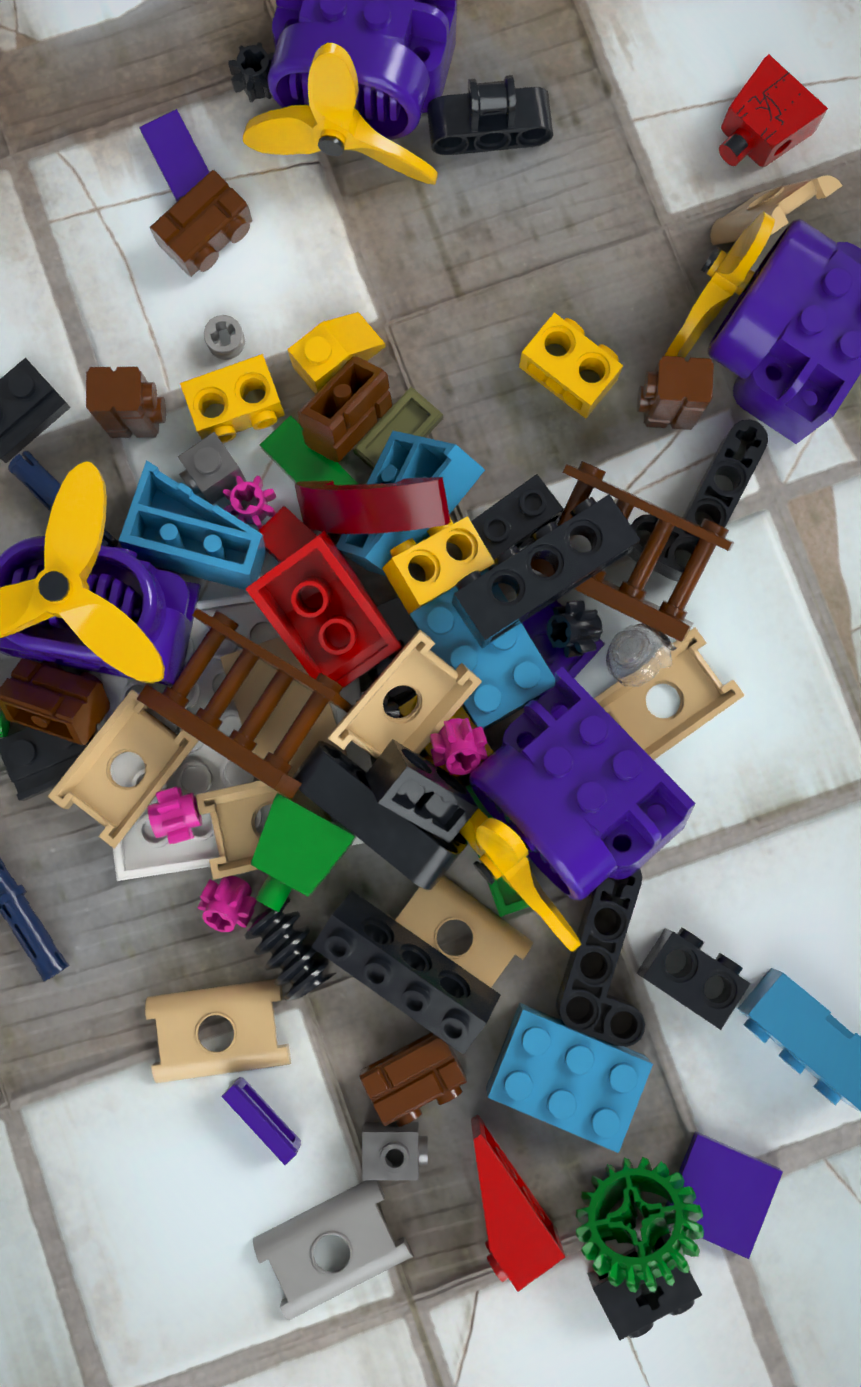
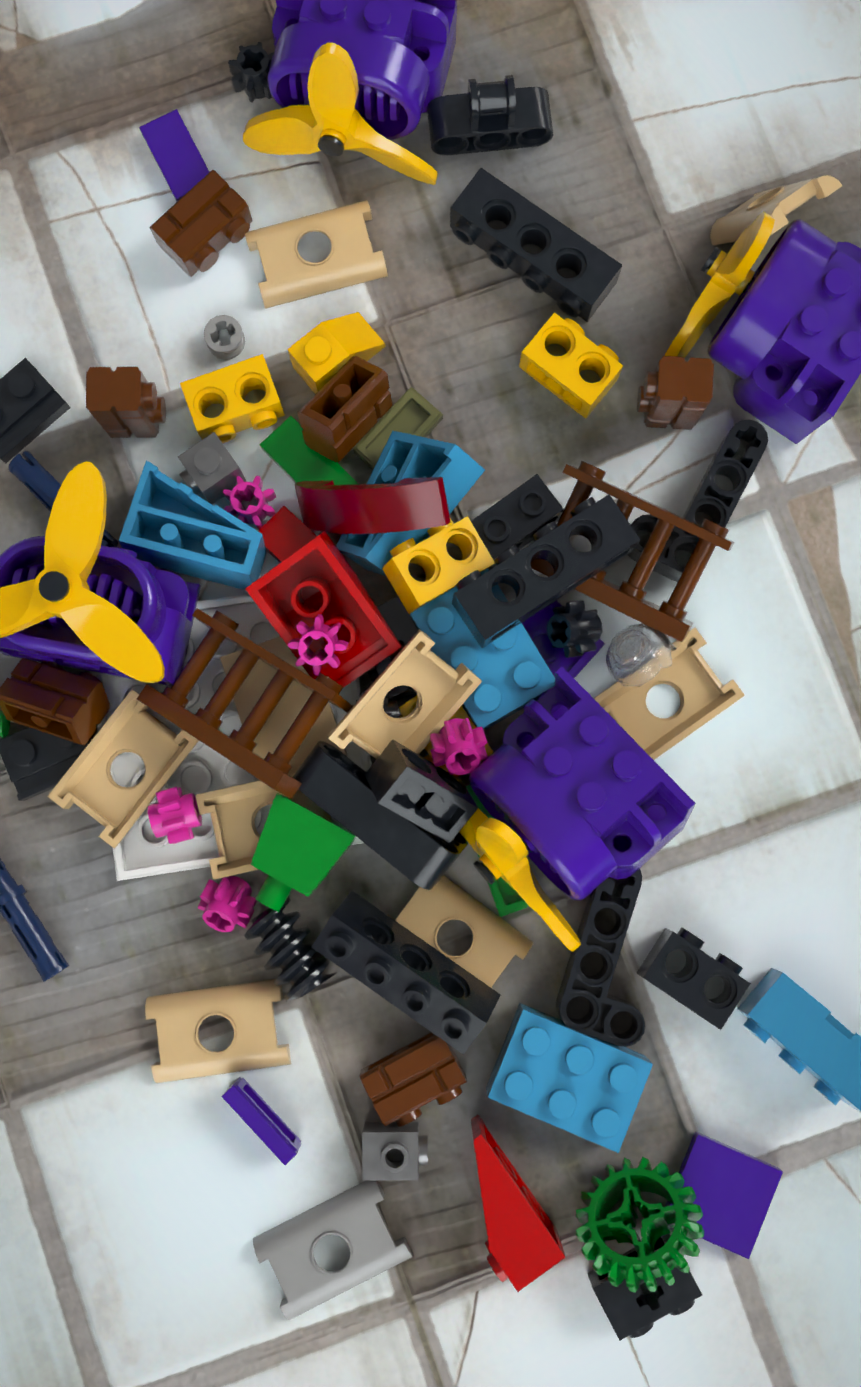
red torso [719,54,828,167] -> none
none -> tan piece [245,200,388,309]
none -> dark pink gear [288,614,348,675]
none -> black brick [450,168,622,322]

